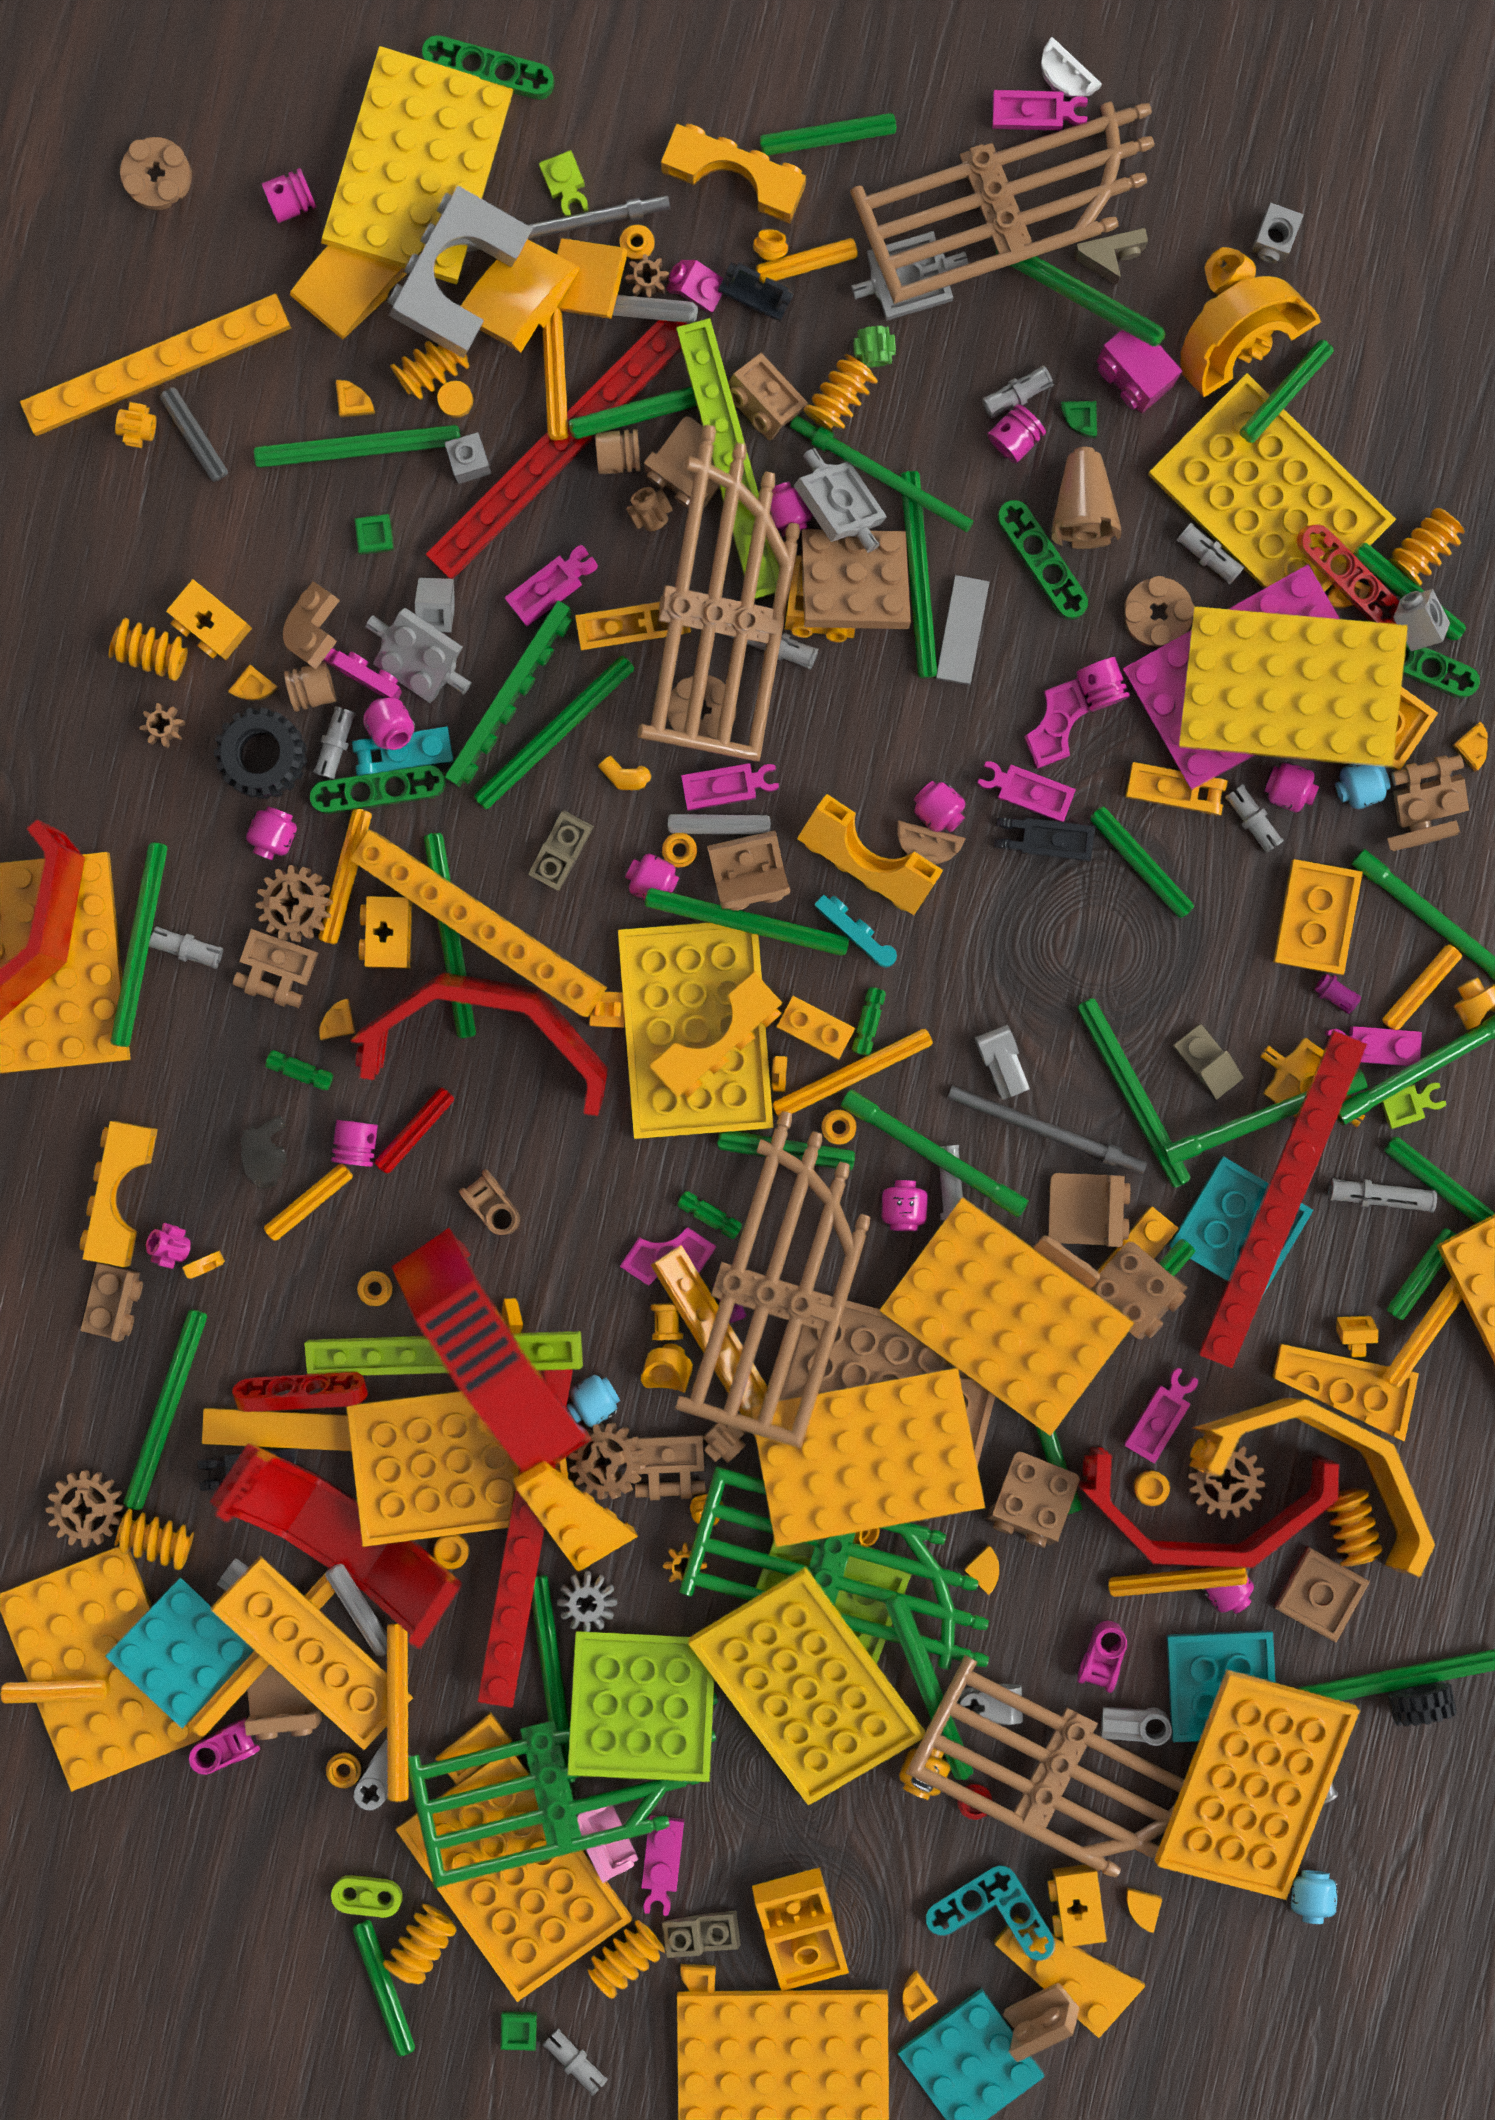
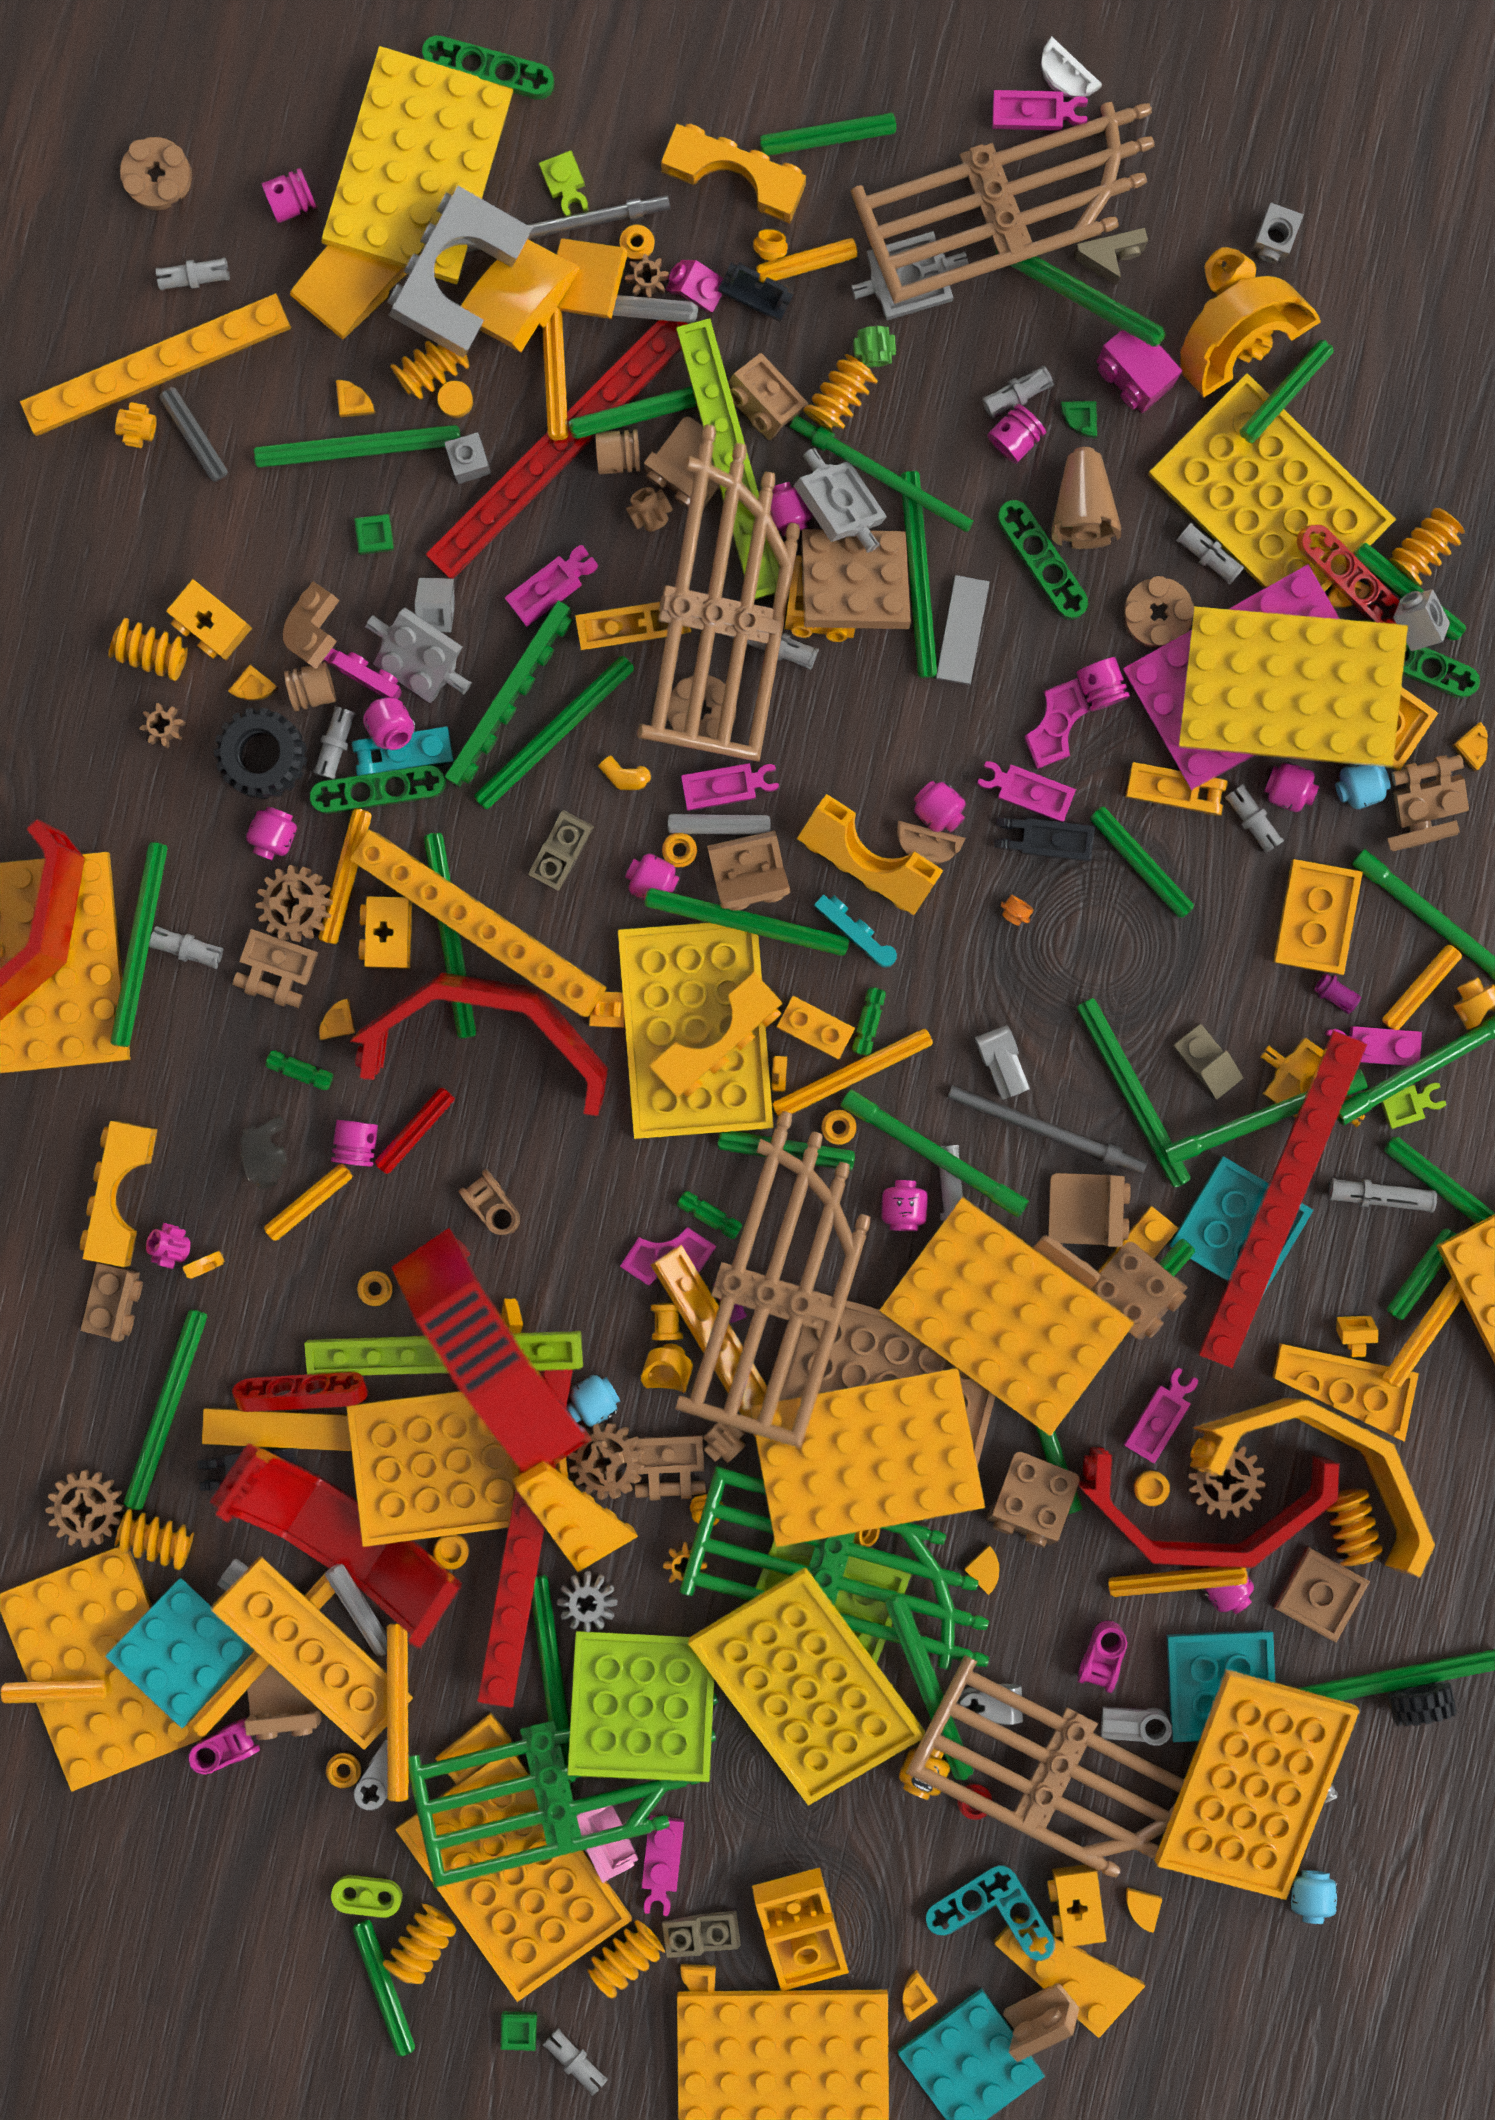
none -> light grey pin [156,258,230,291]
none -> orange plate [1001,895,1034,926]

